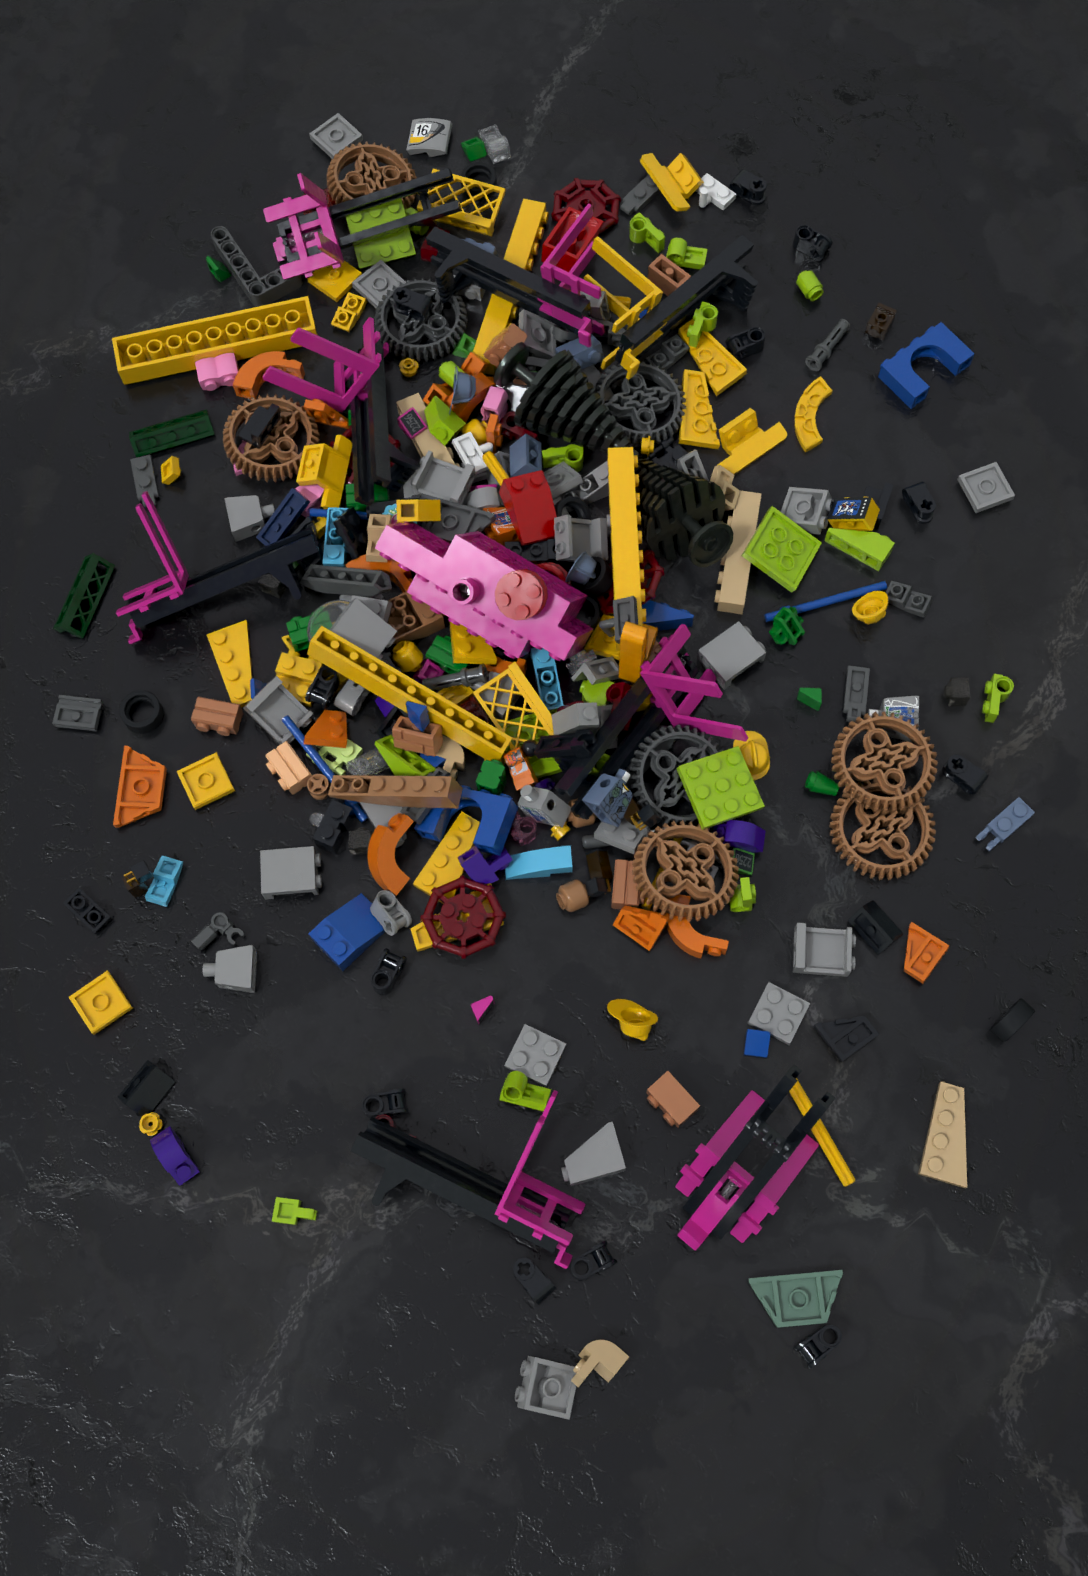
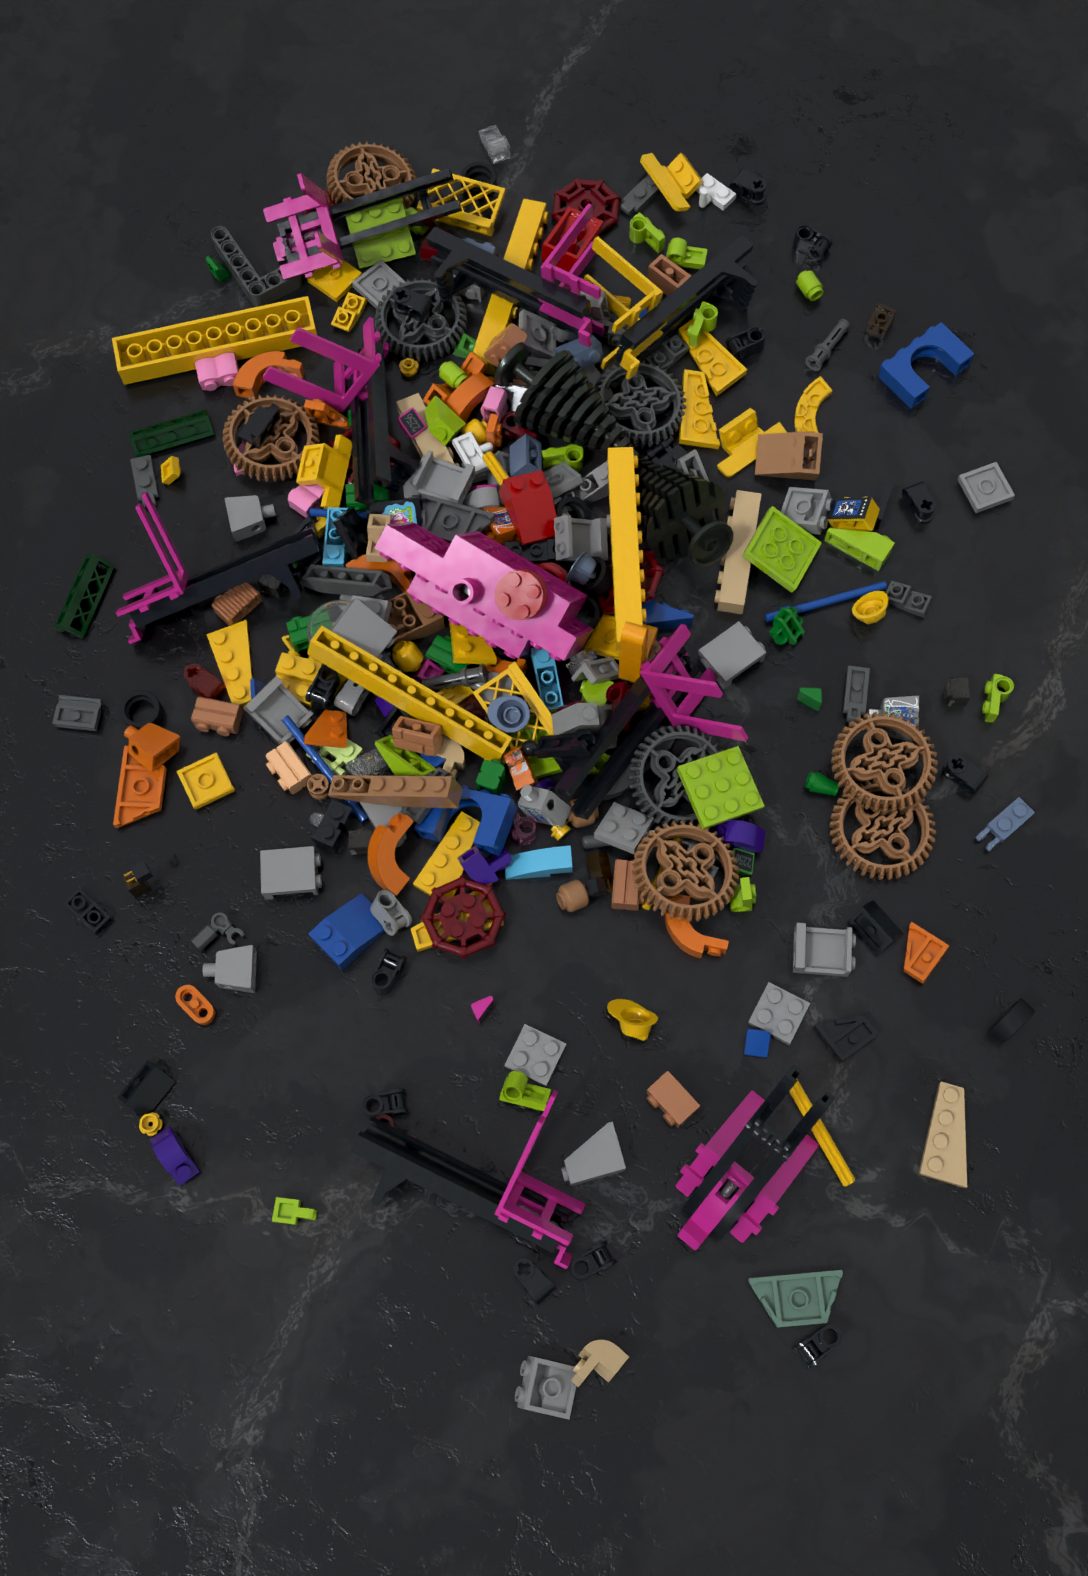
yellow plate [69,970,133,1035] -> none
medium azure slope [145,855,183,907] -> none
dark blue plate [256,488,311,546] -> none
light grey plate [309,113,363,159] -> none
yellow slope [396,500,441,522] -> none
light grey slope [406,118,452,157] -> none
blue slope [406,701,430,732] -> none
sand blue piece [449,366,476,415] -> none
green slope [461,137,487,161] -> none
sand blue torso [582,769,632,827] -> none
dark grey plate [599,596,638,644] -> none
orange wing [613,905,670,951] -> none
piece [624,793,661,831] -> none
yellow plate [641,436,654,456] -> none
tan brick [709,465,740,511] -> none
yellow piece [733,731,770,780] -> none
none -> orange torso [124,723,180,772]
none -> orange plate [175,985,215,1025]
none -> clear red piece [183,664,226,700]
none -> nougat brick [212,582,263,626]
none -> sand blue piece [487,696,530,733]
none -> medium nougat slope [755,432,823,481]

